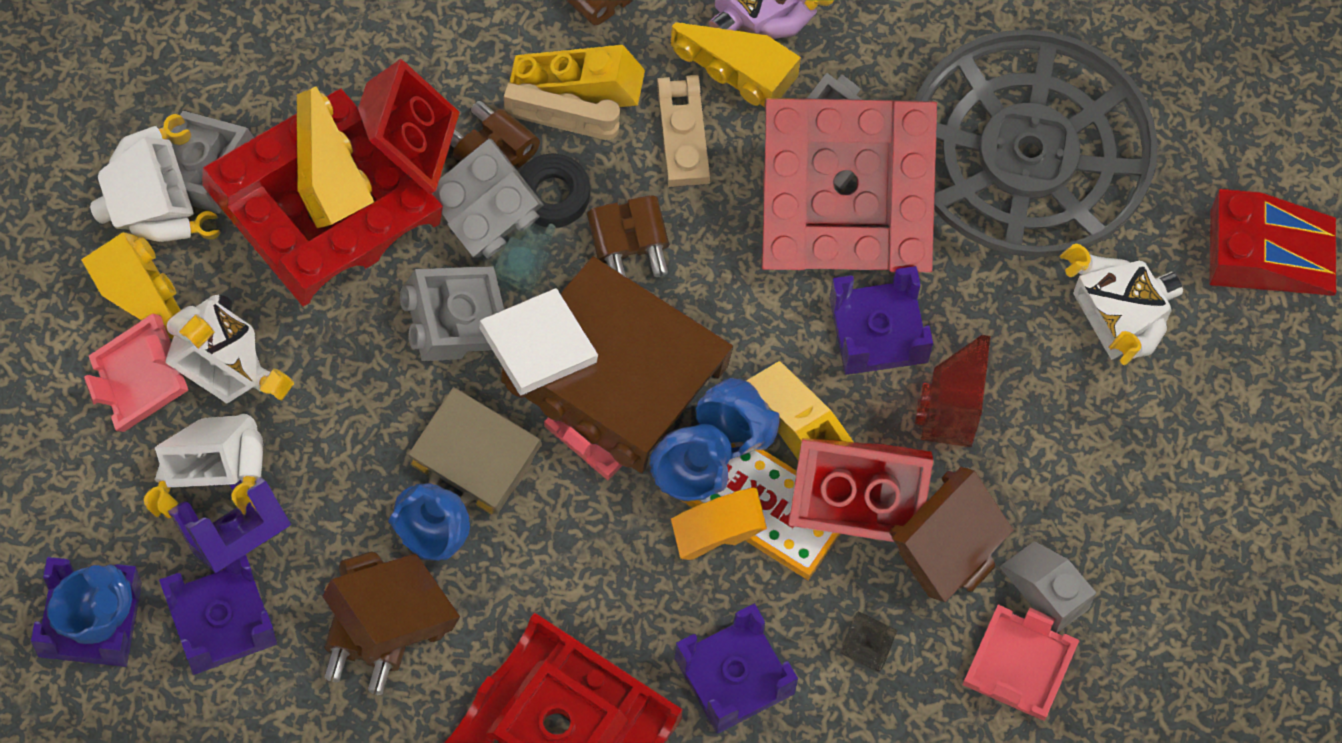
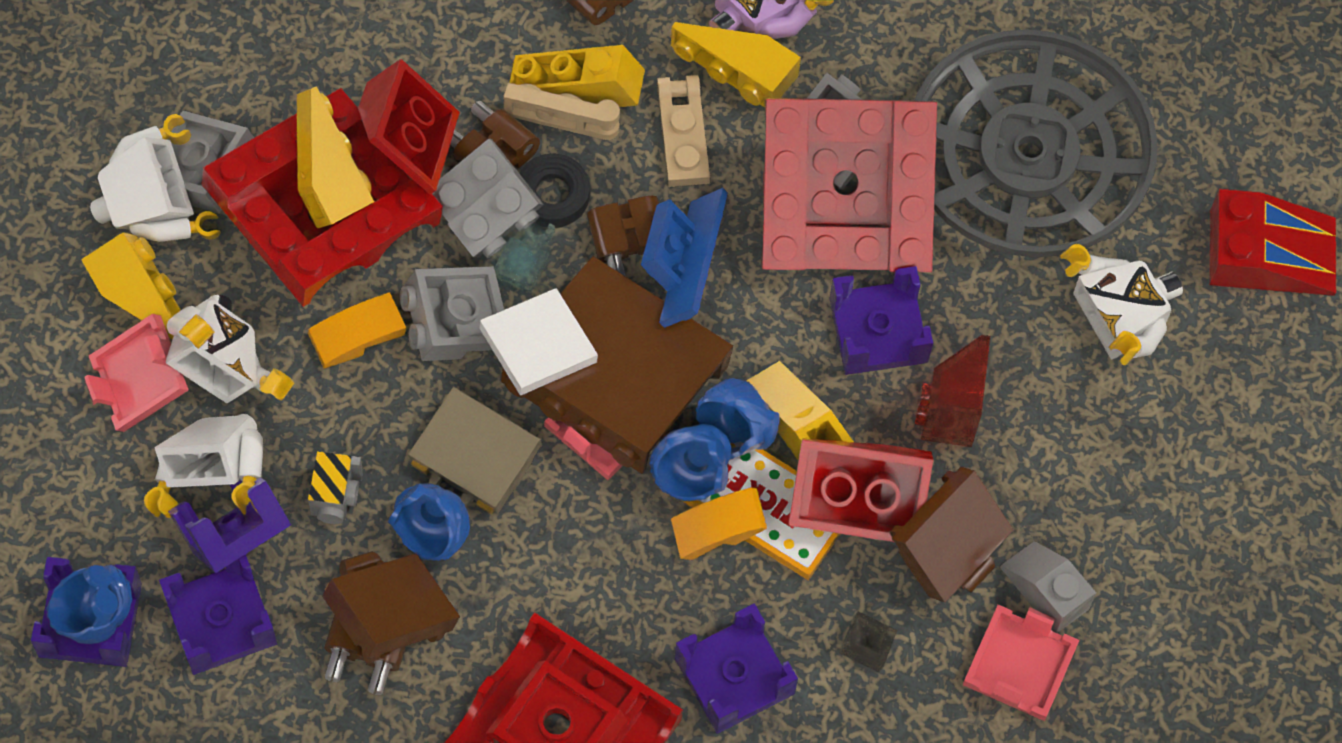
none -> light orange slope [308,292,406,368]
none -> brick [308,451,363,524]
none -> blue bracket [641,188,728,328]

